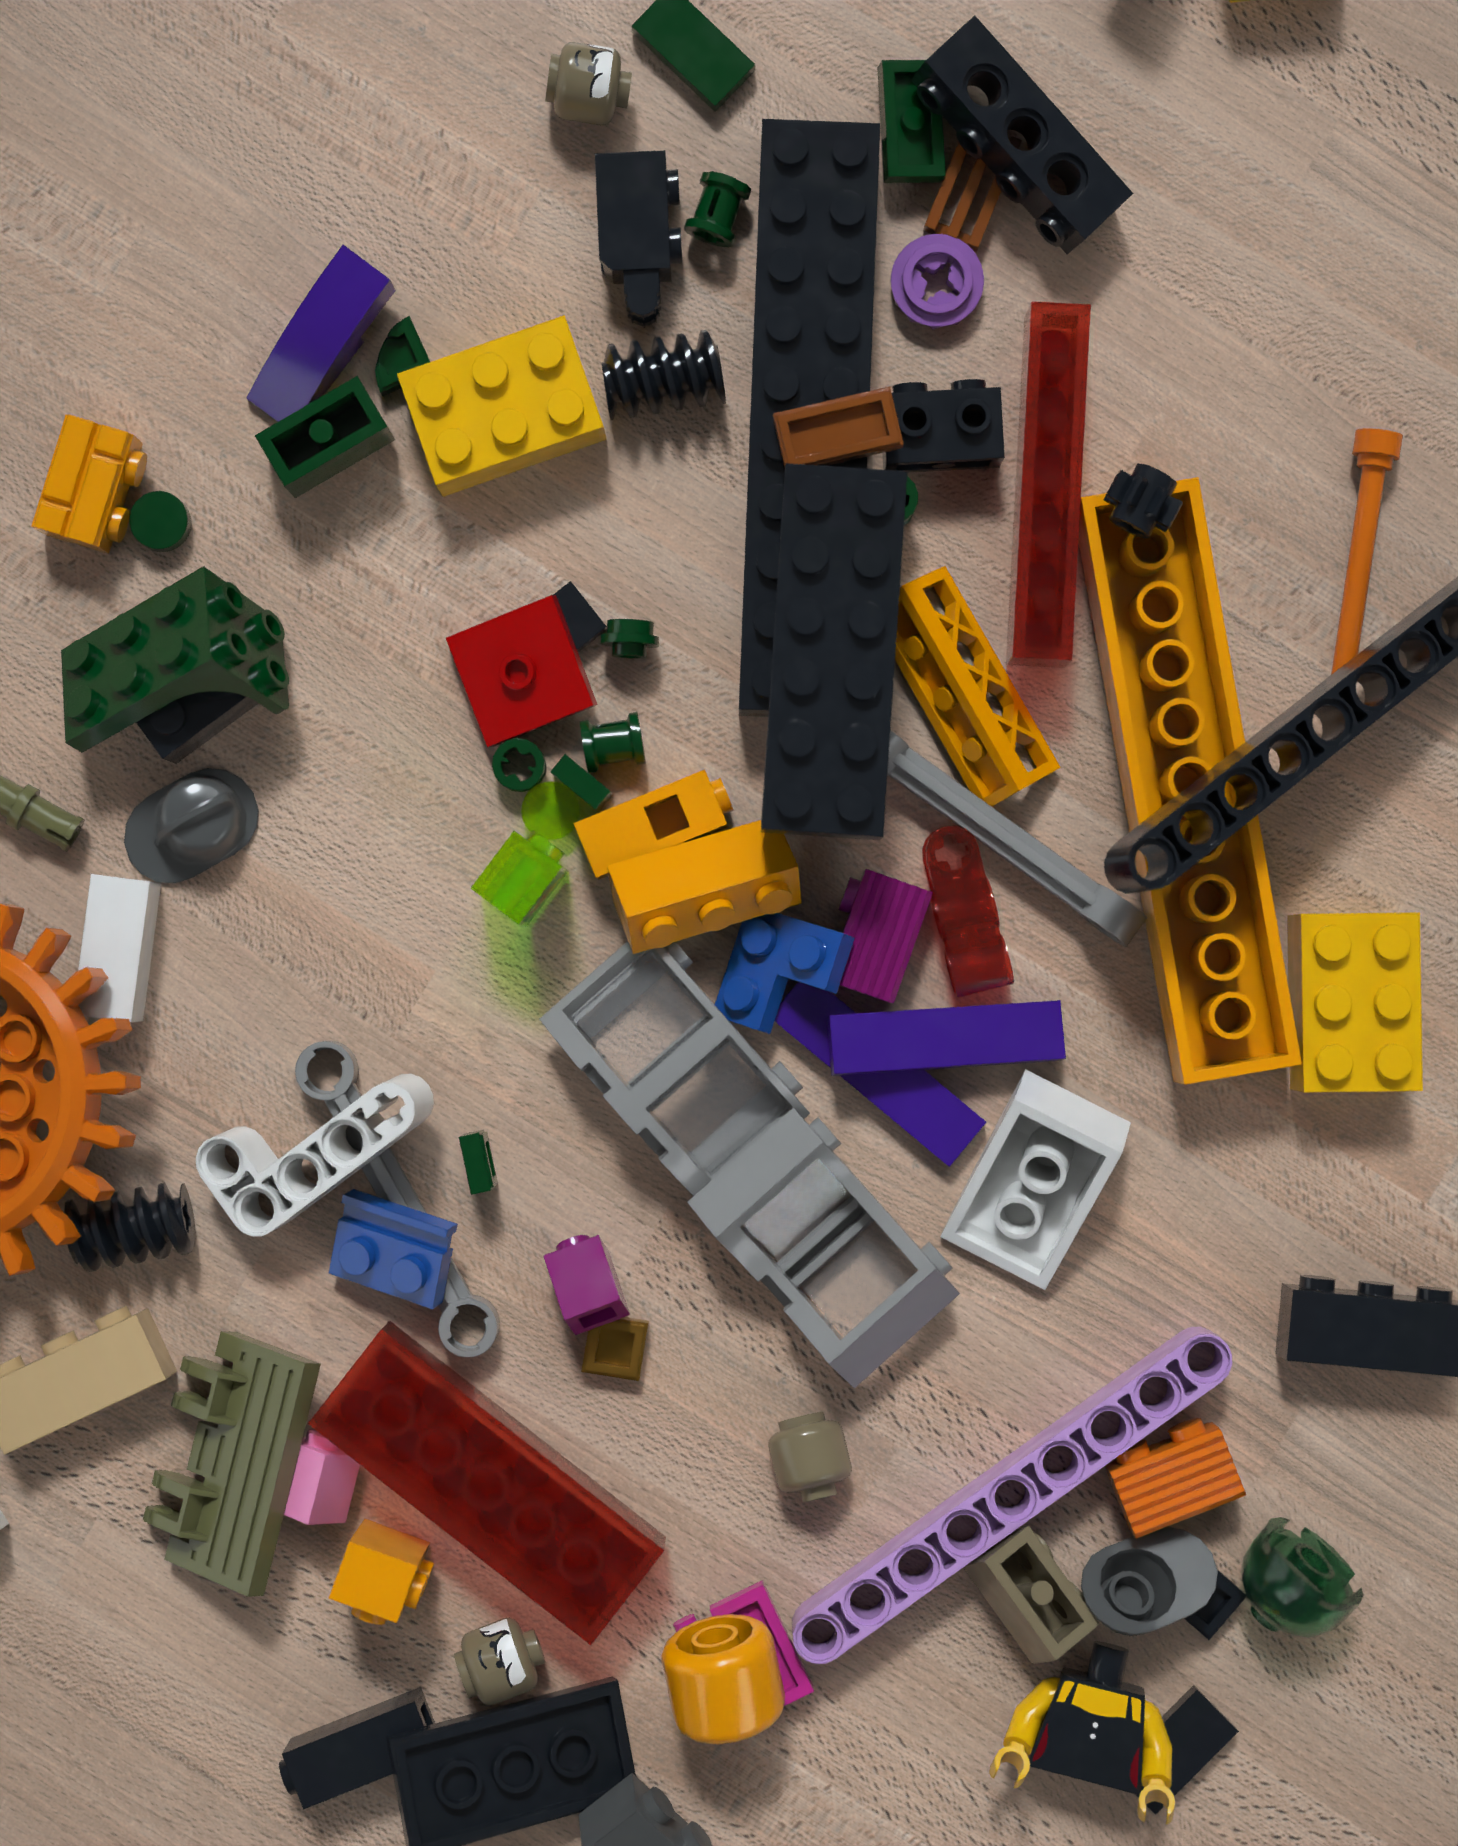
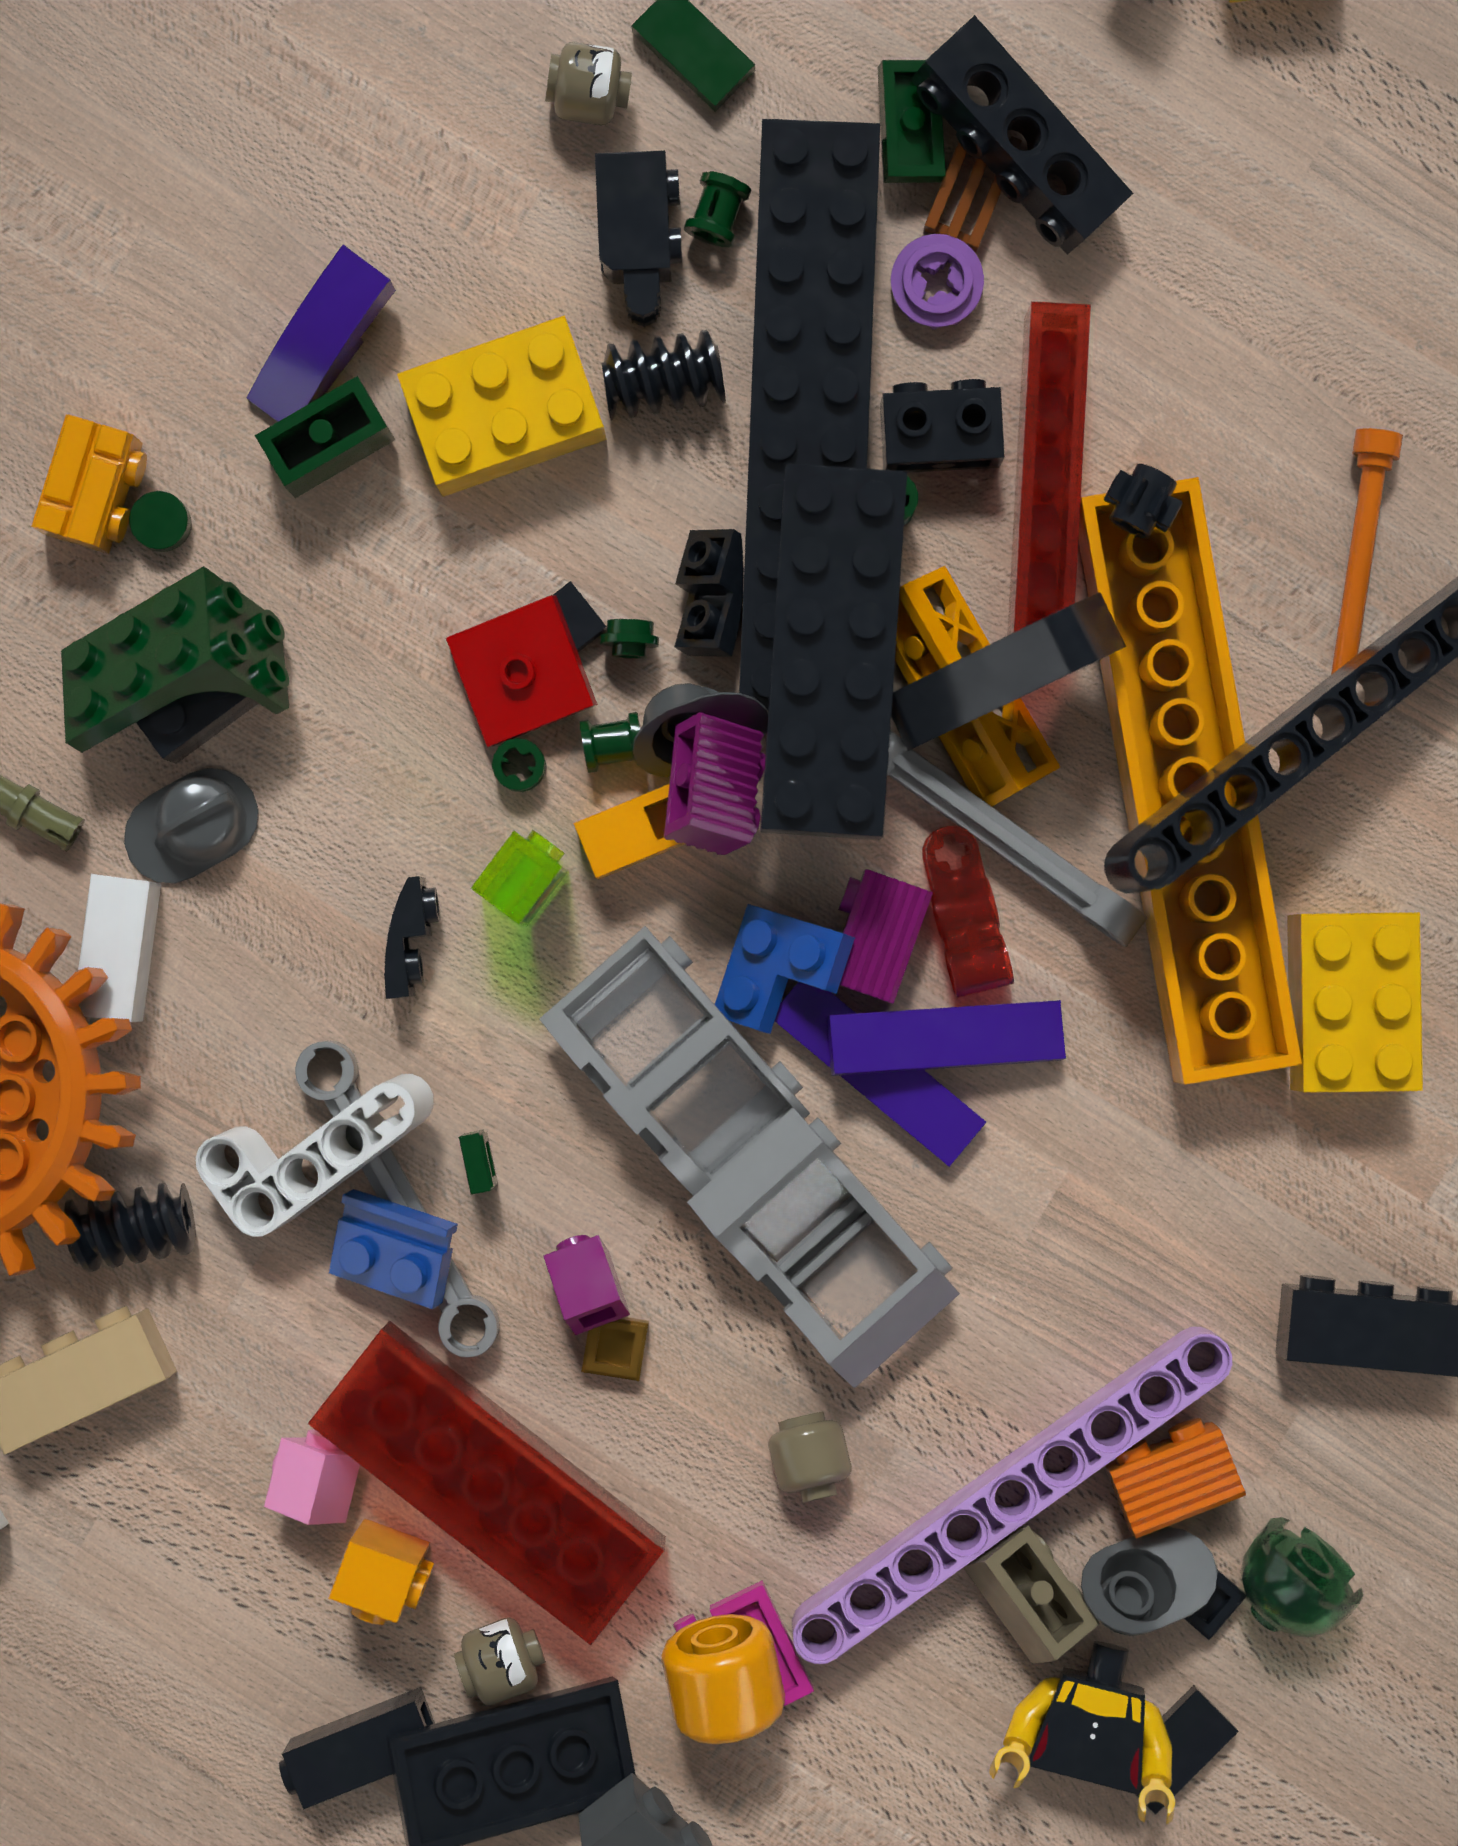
olive hinge [143,1331,321,1597] -> none
dark green tile [375,316,430,396] -> none
clear neon green tile [521,781,581,841] -> none
dark green tile [550,754,613,813] -> none
light orange brick [607,820,802,954] -> none
dark orange tile [773,386,904,467] -> none
white slope [940,1069,1131,1290] -> none
none -> black slope [384,876,440,999]
none -> dark grey piece [632,683,768,777]
none -> magenta brick [664,712,765,855]
none -> black slope [674,529,744,657]
none -> black beam [891,592,1126,751]

